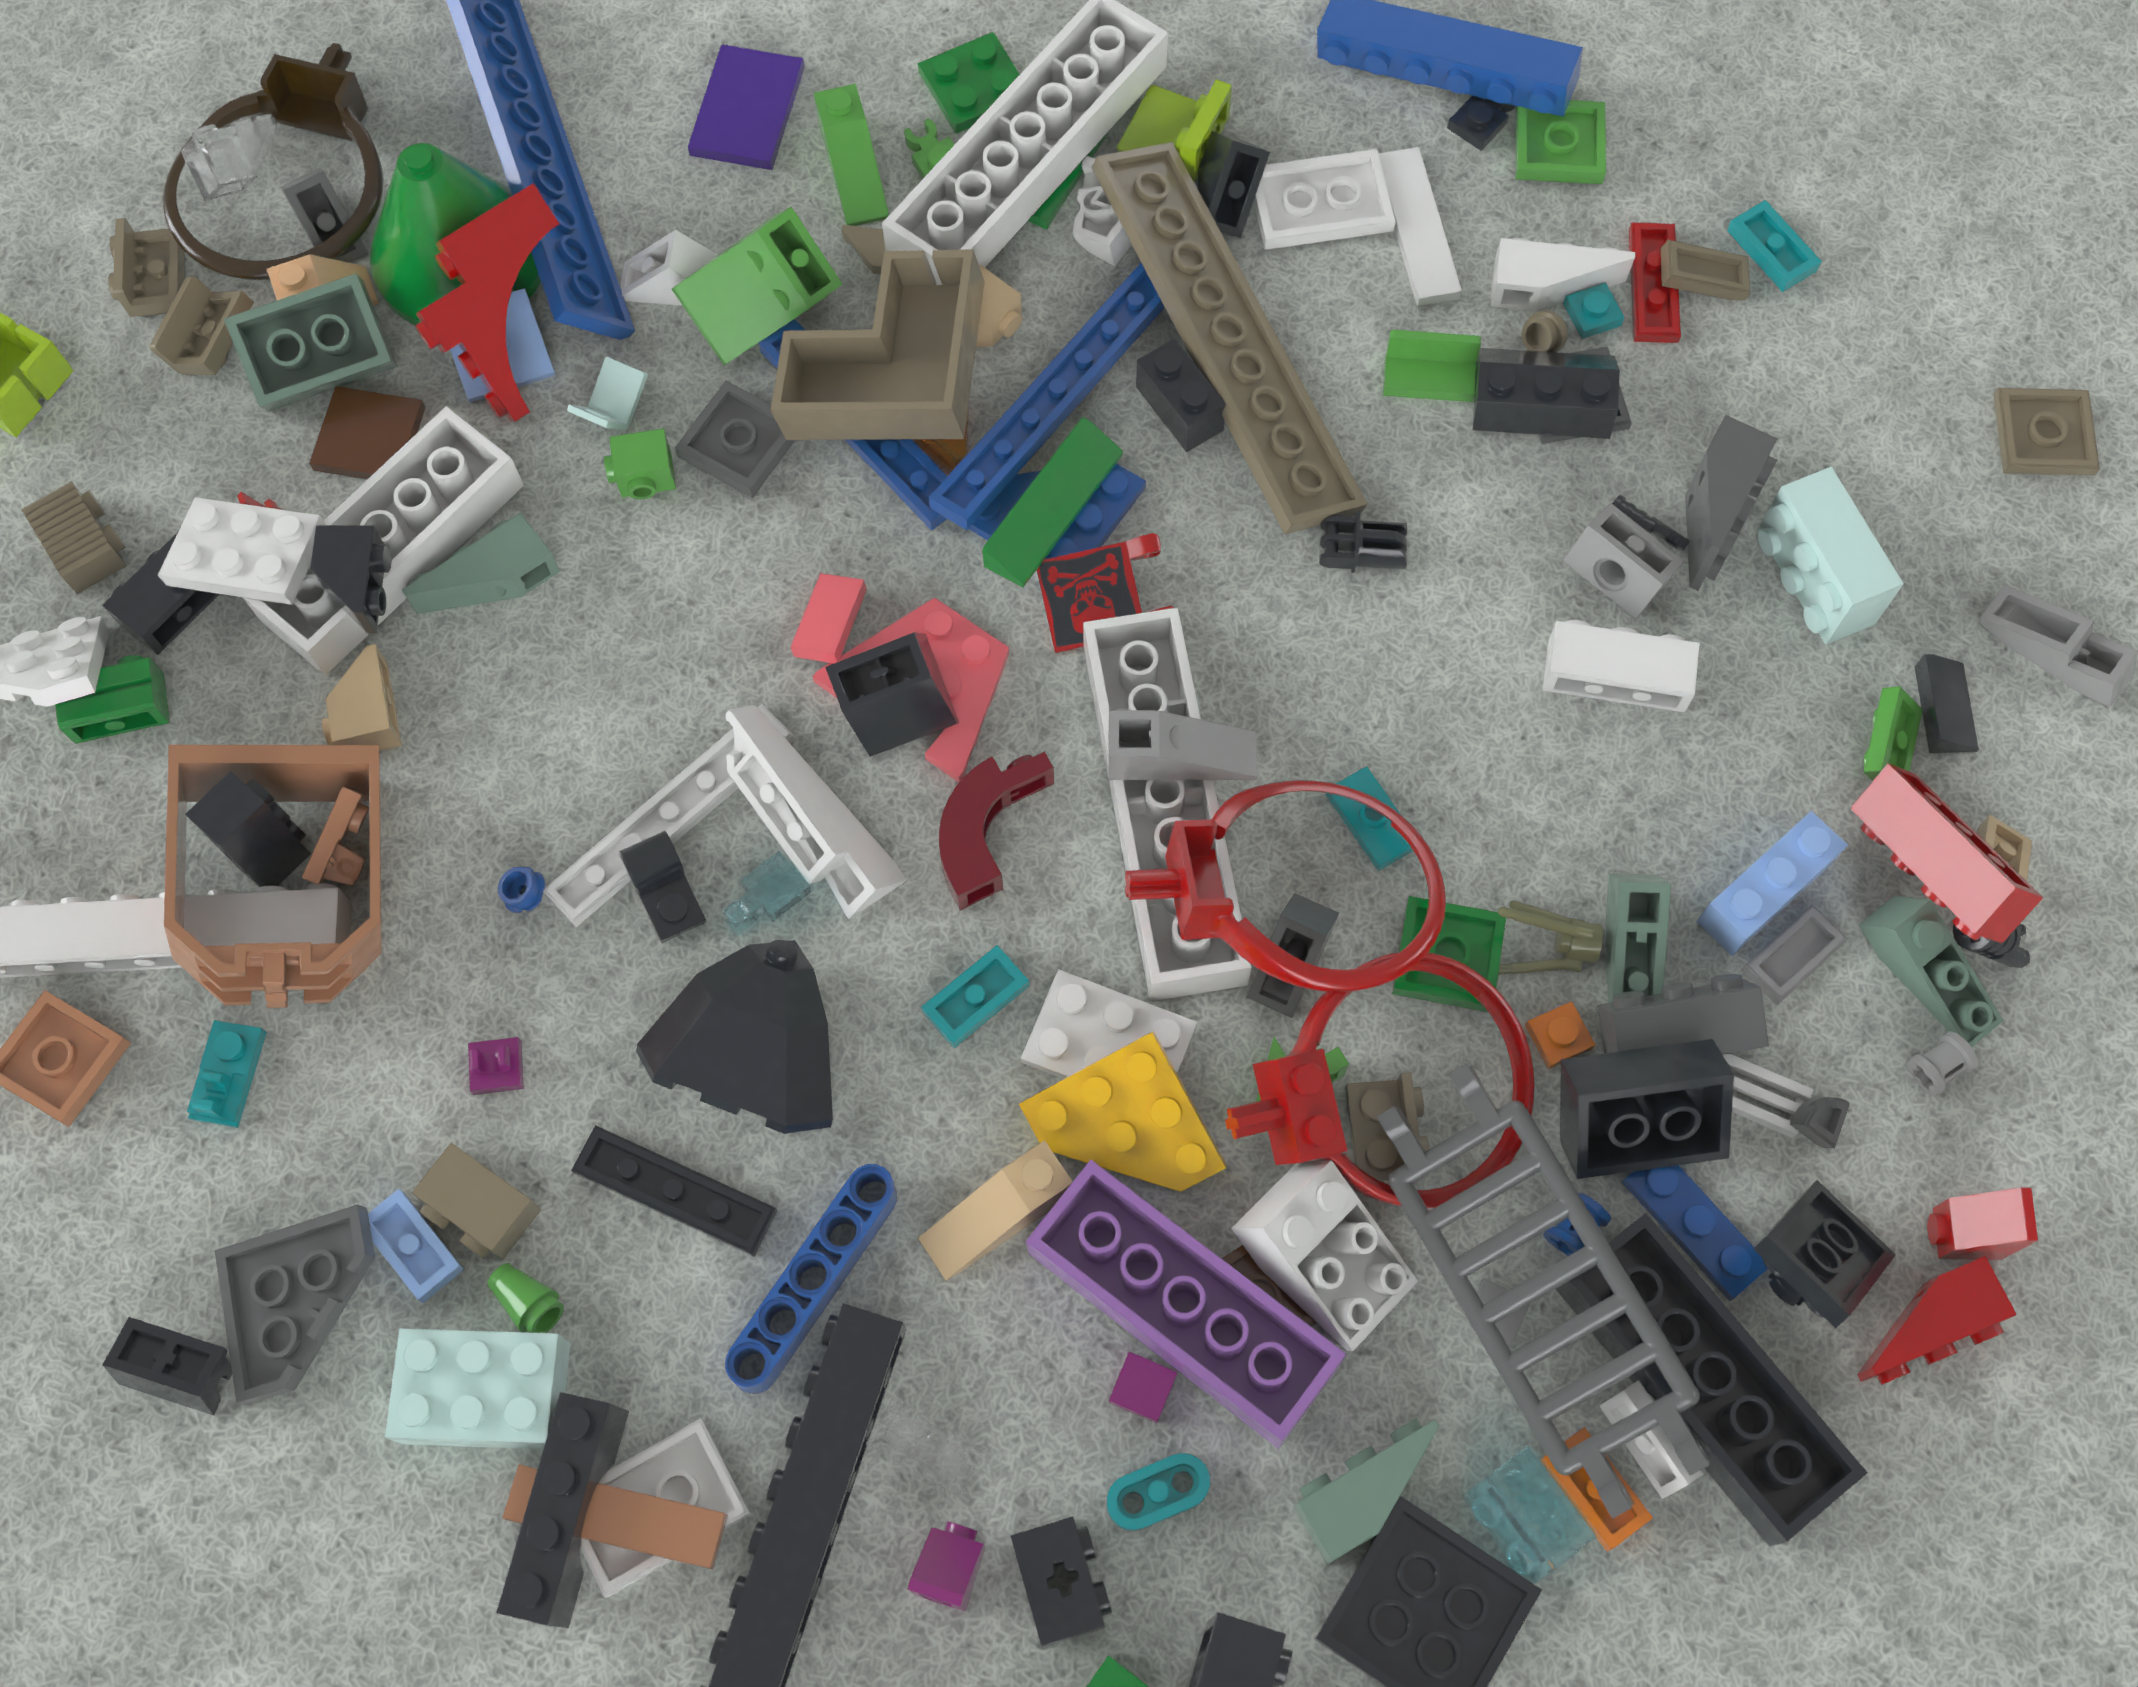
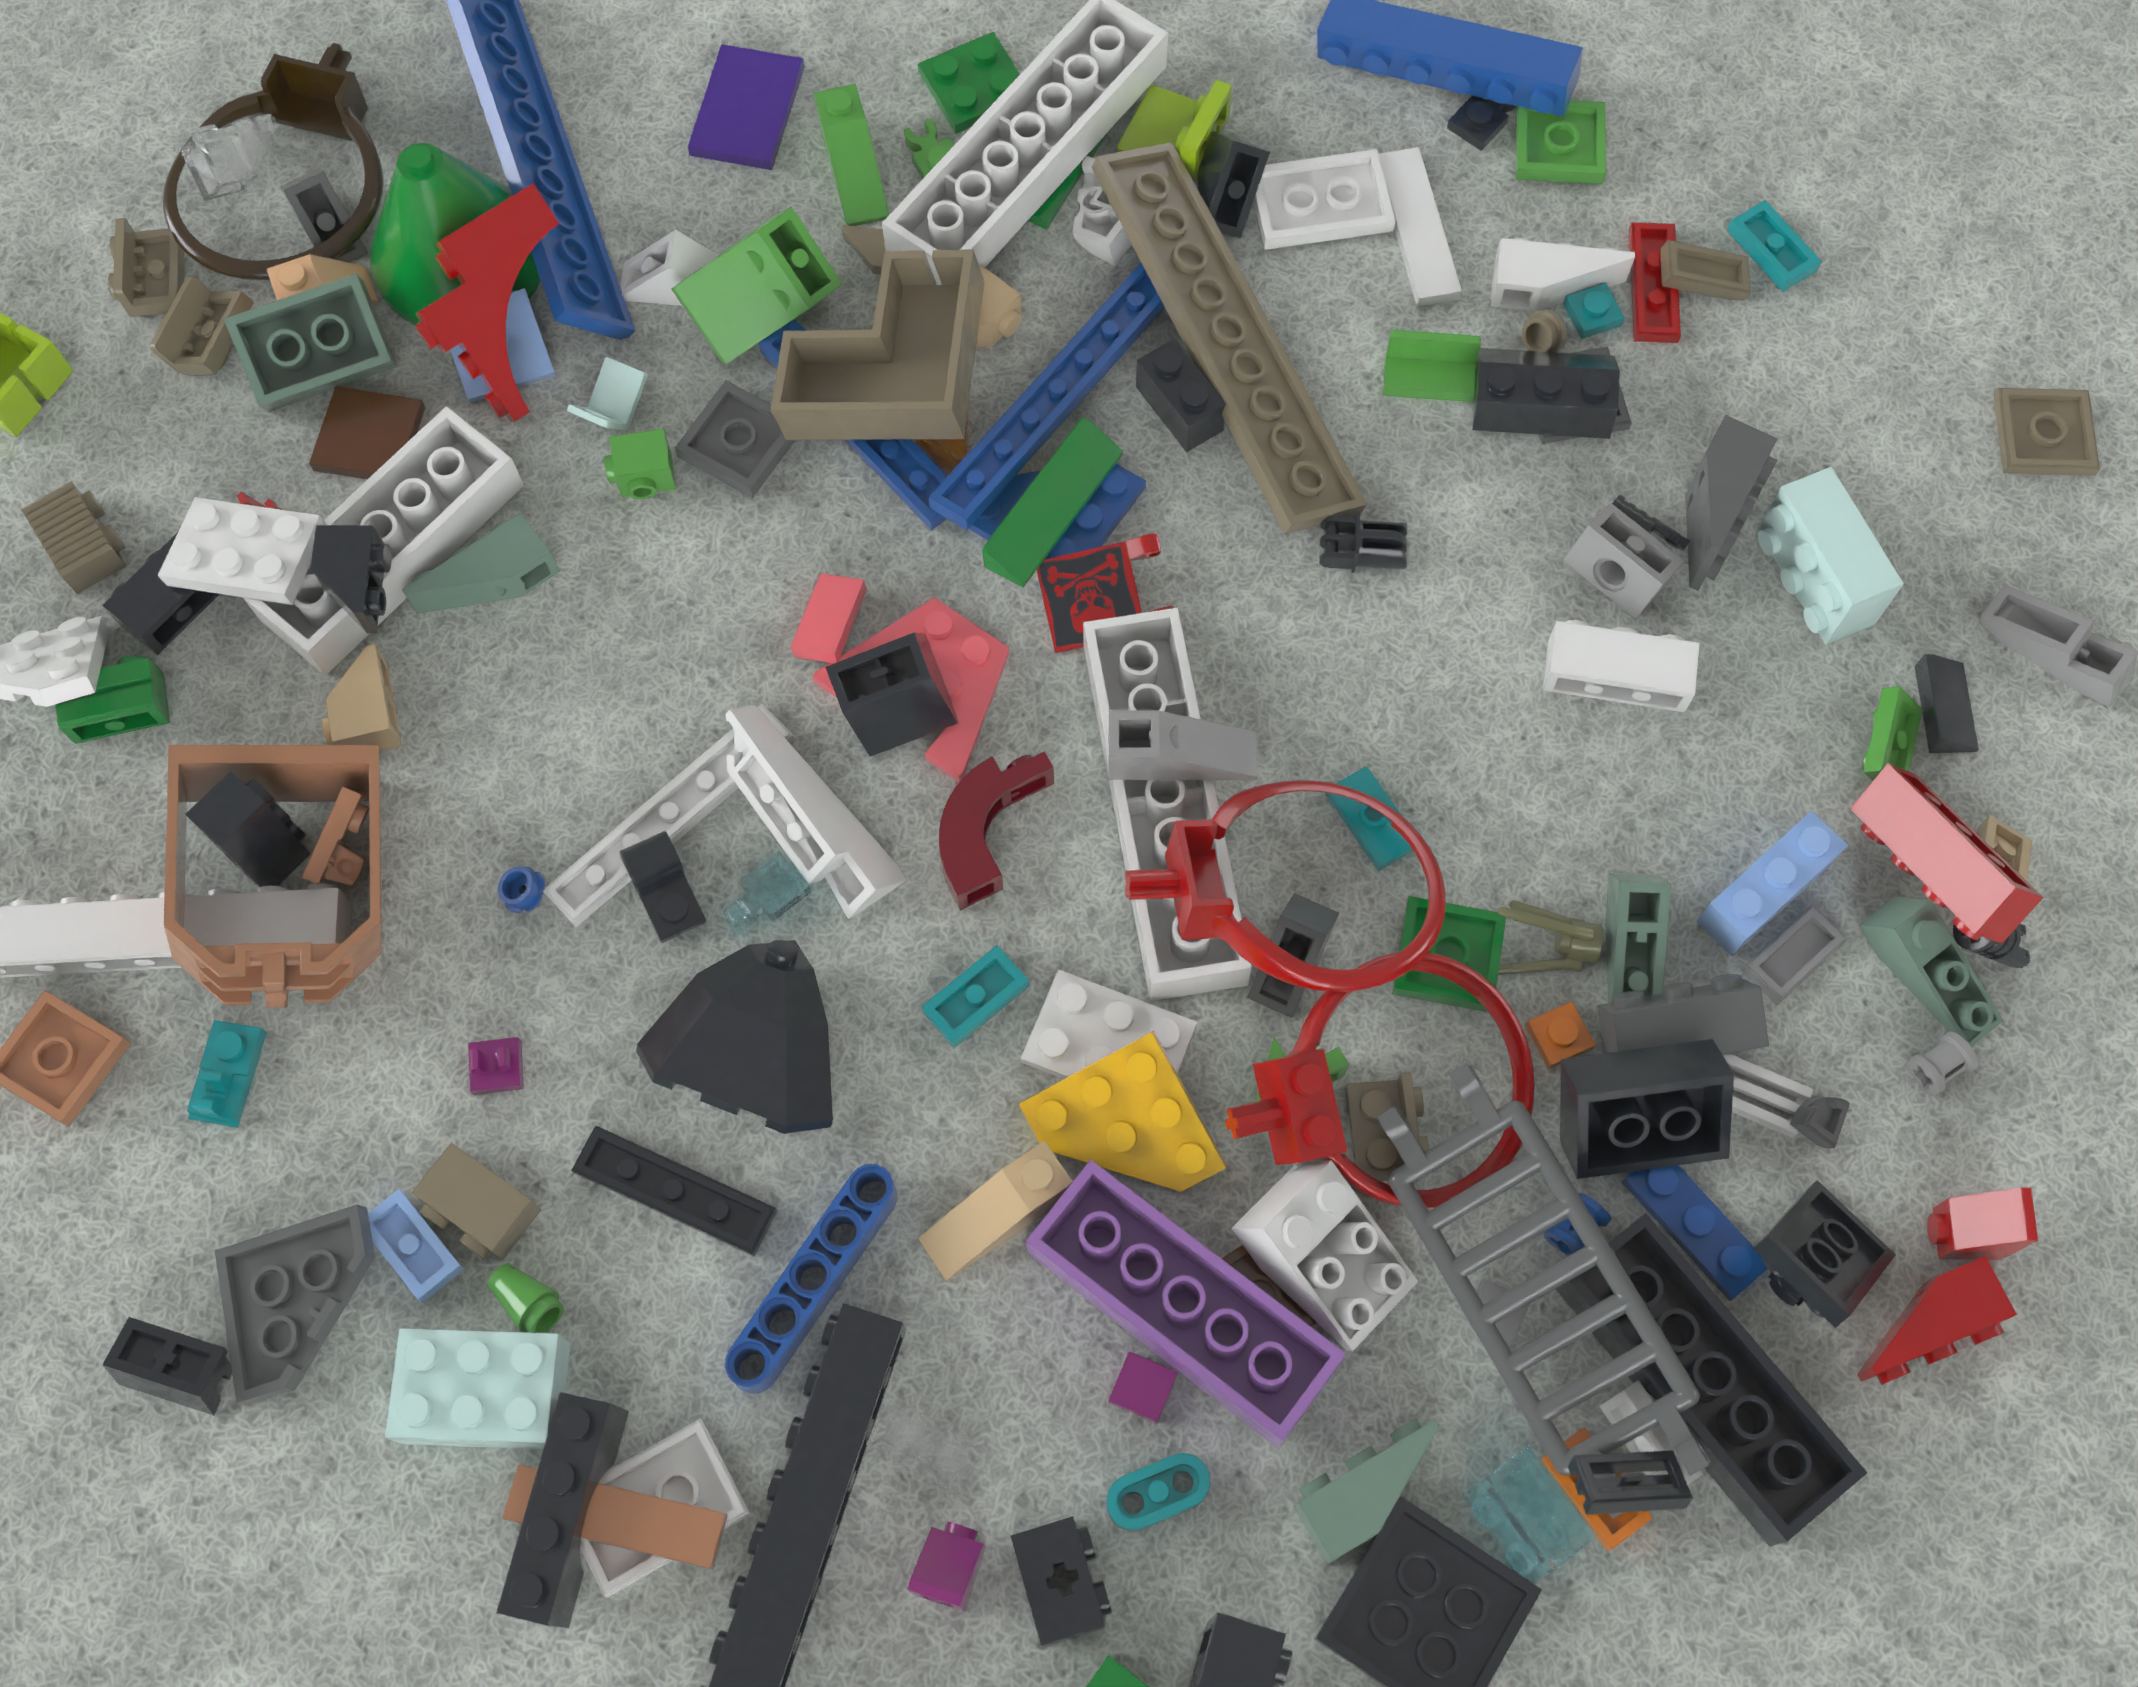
none -> black tile [1568,1450,1693,1515]

